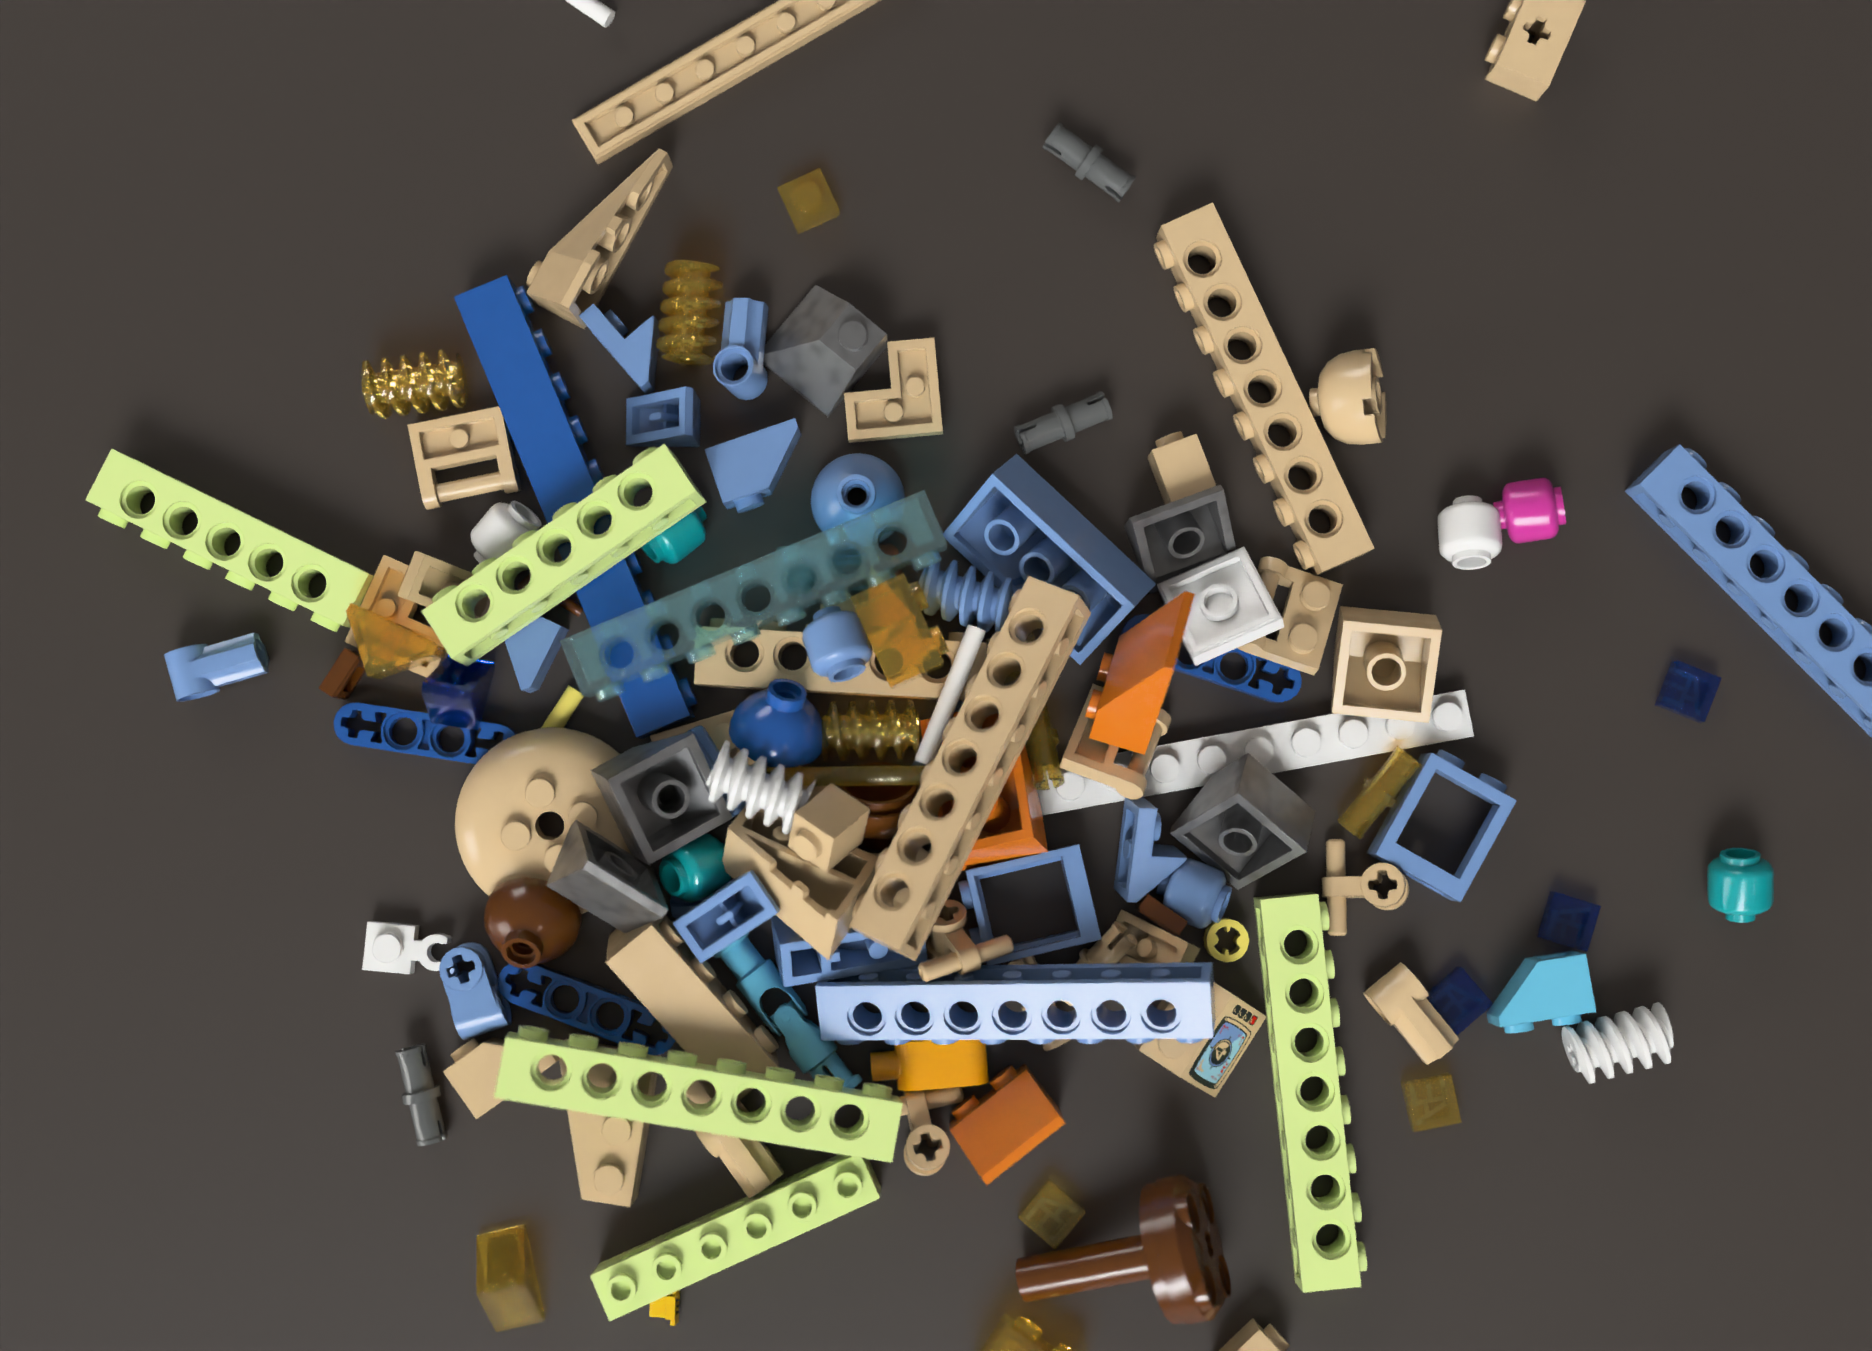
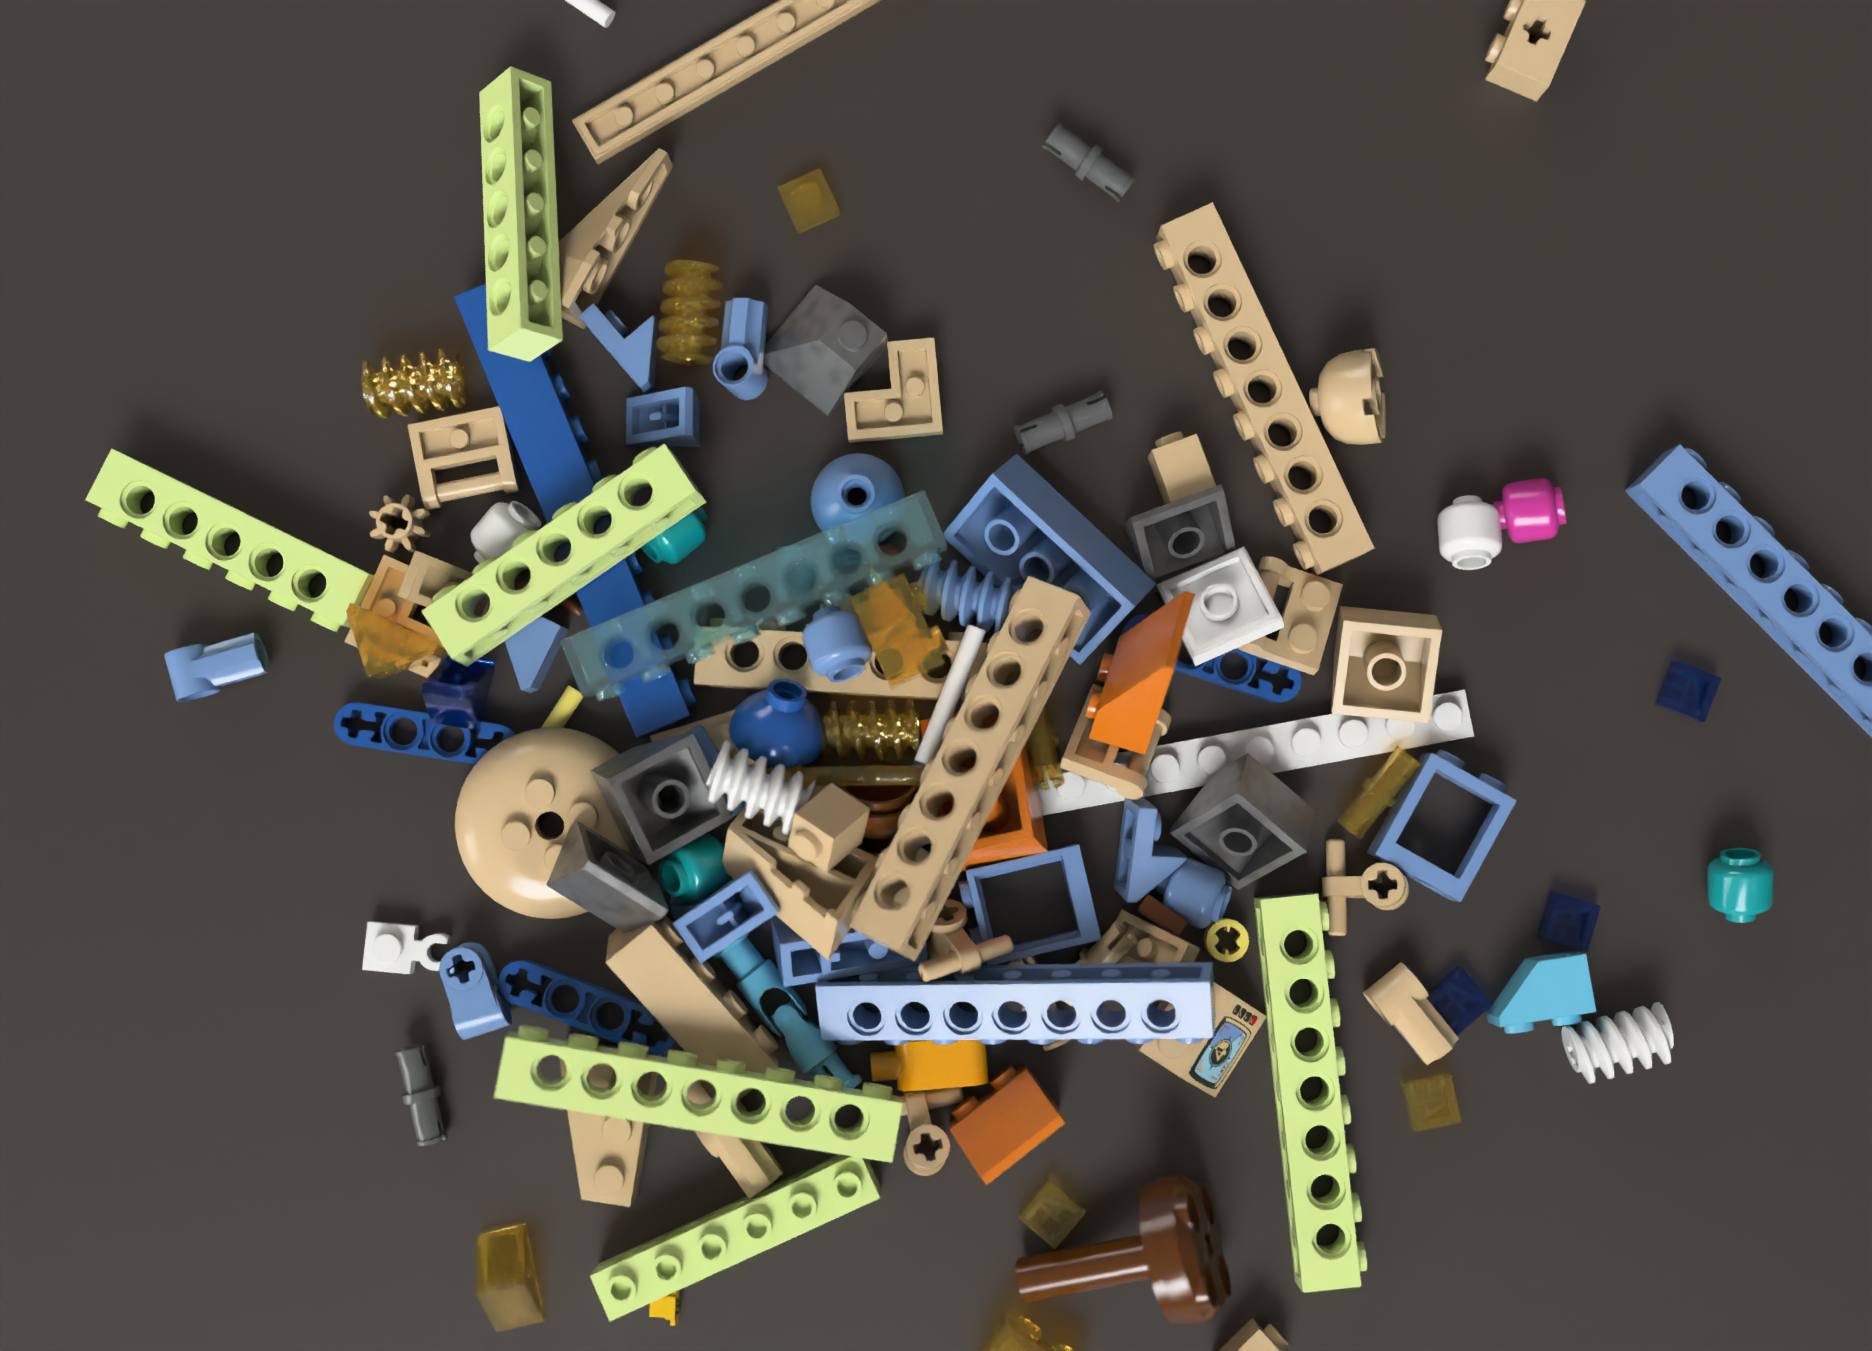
reddish brown tile [318,648,371,700] -> none
tan slope [443,1038,559,1119] -> none
reddish brown piece [484,877,582,968] -> none
medium blue slope [704,418,801,513] -> none
none -> tan gear [369,494,431,554]
none -> yellowish green brick [479,66,563,362]

